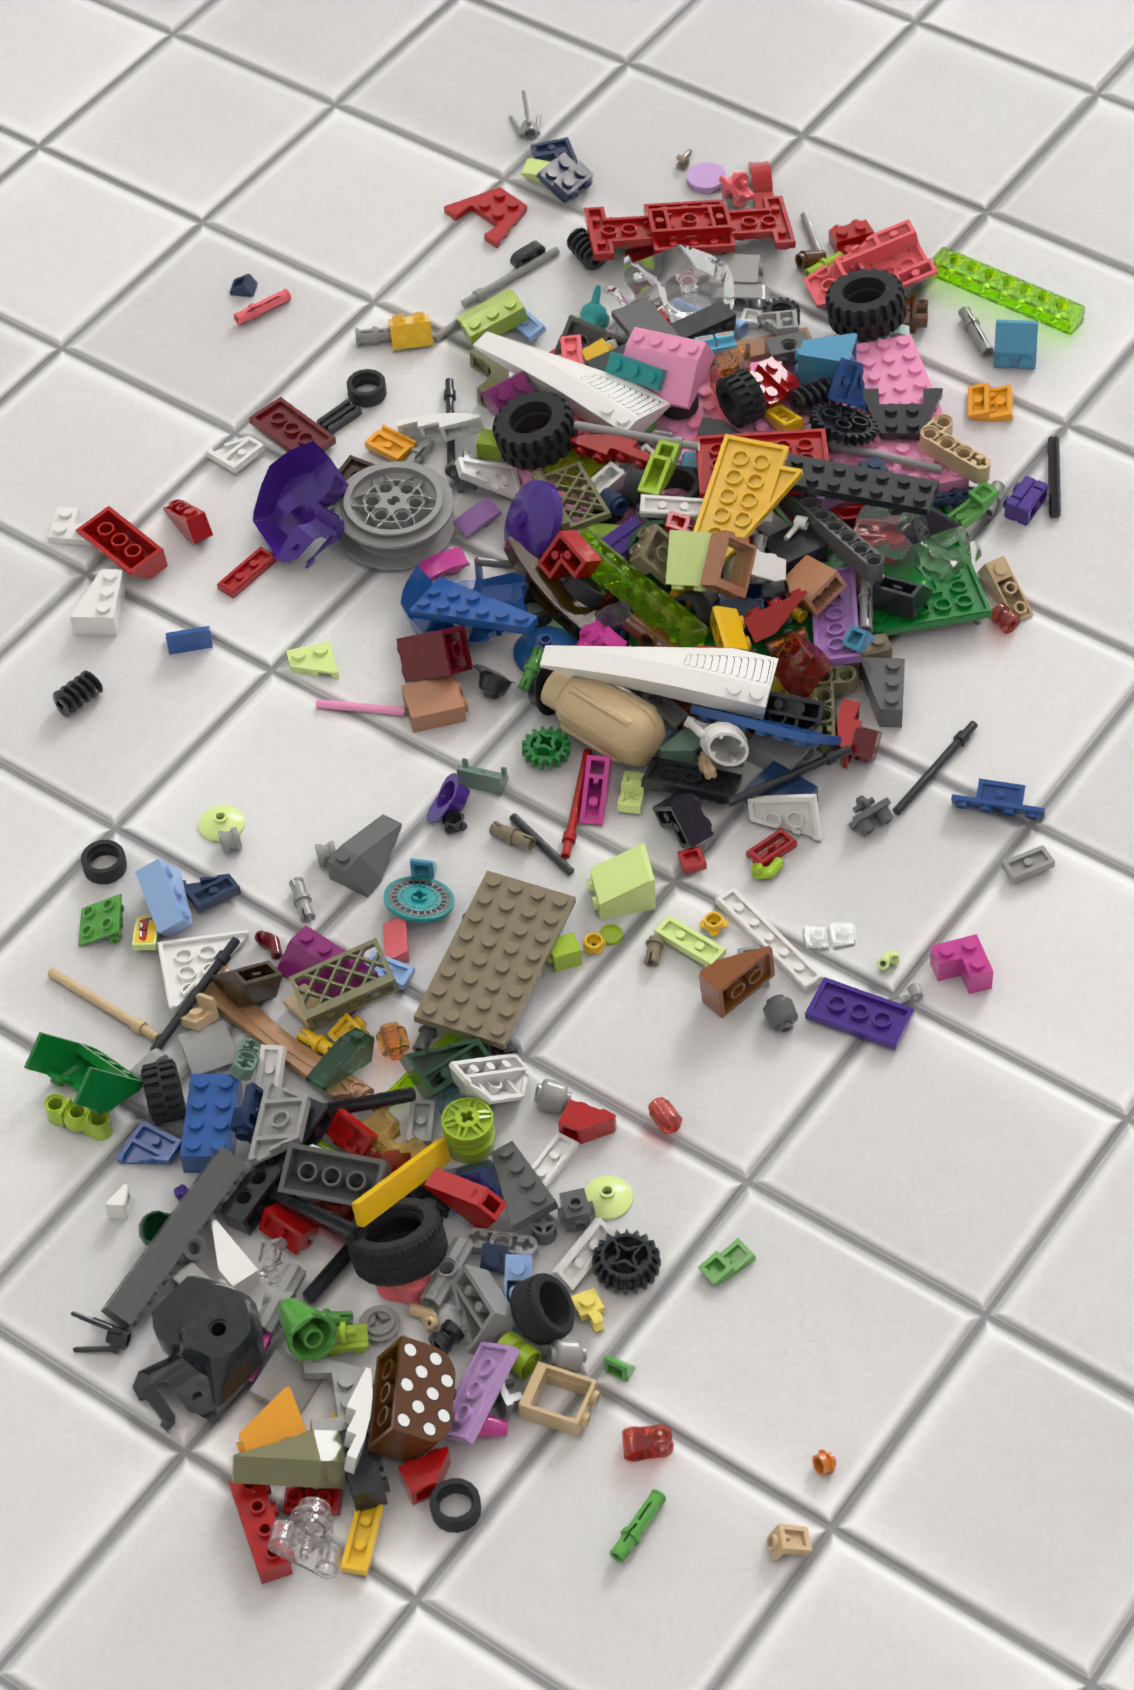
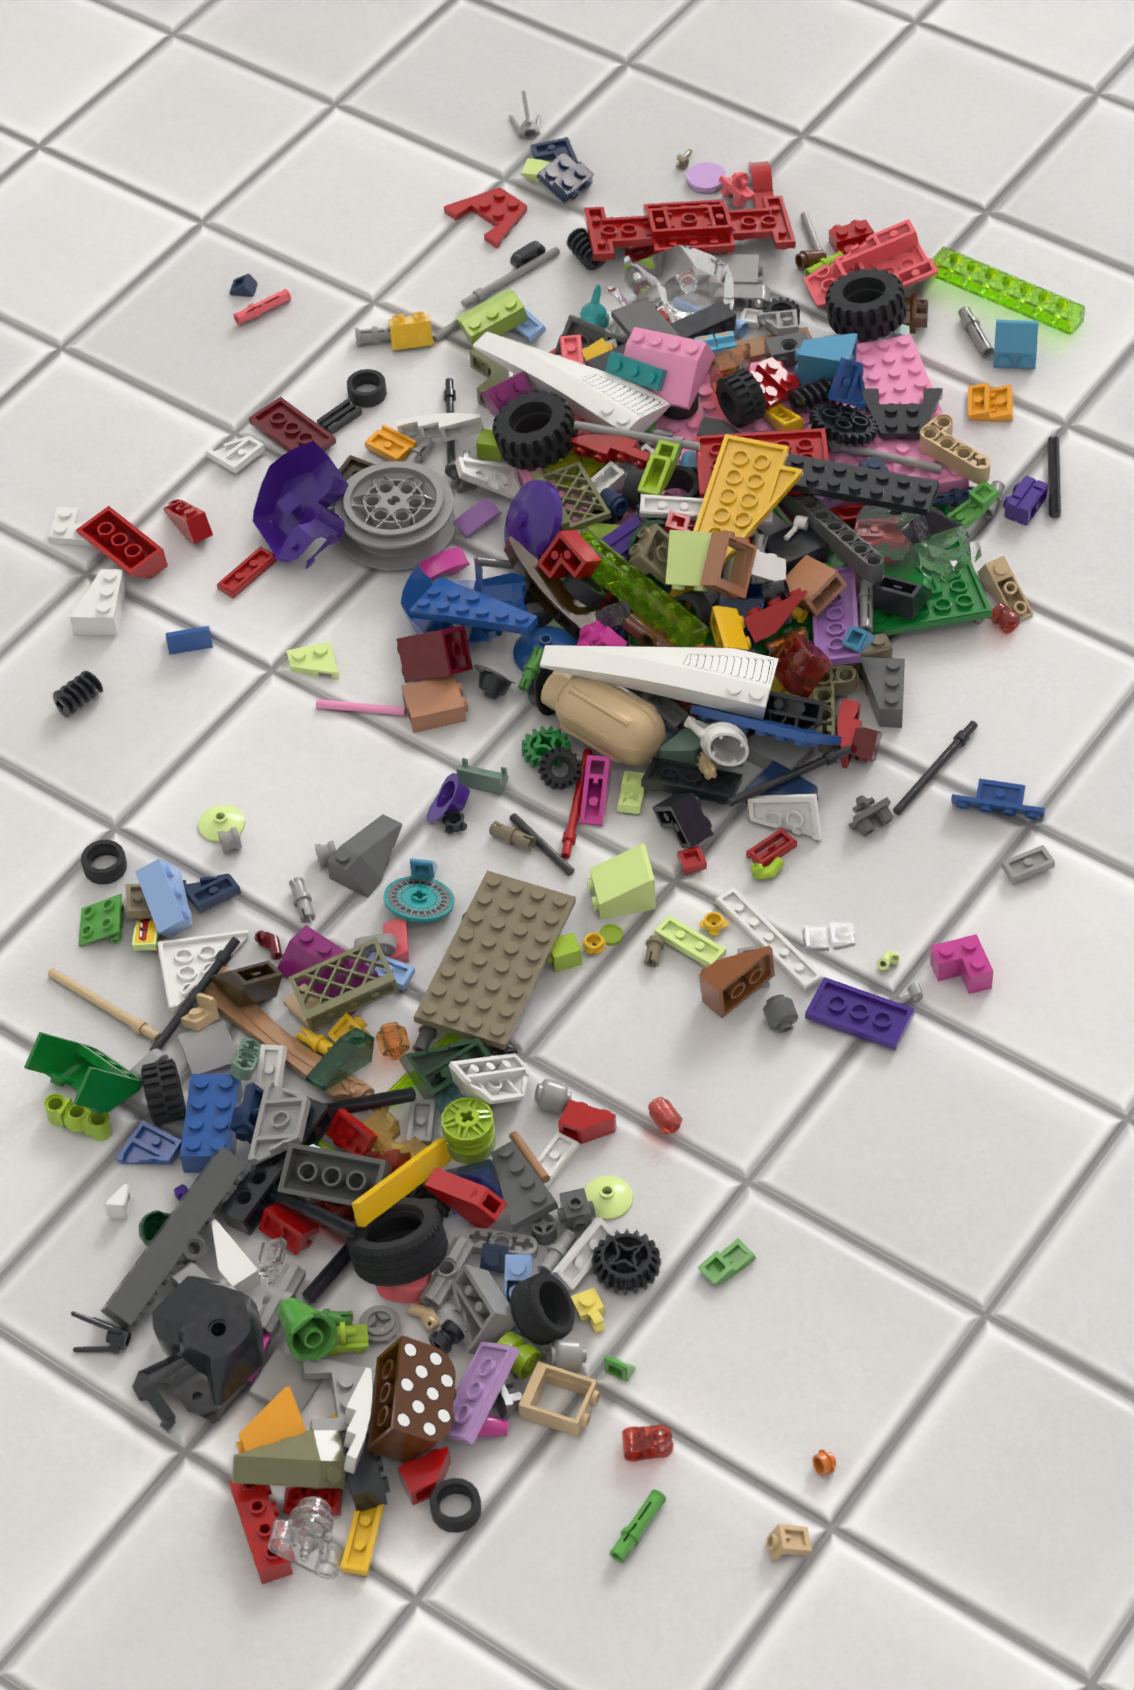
none -> dark tan plate [126,884,151,920]
none -> light grey beam [354,933,397,958]
none -> medium nougat bar [509,1131,550,1183]
none -> light grey pin [537,1229,577,1275]
none -> black tyre [538,747,582,790]

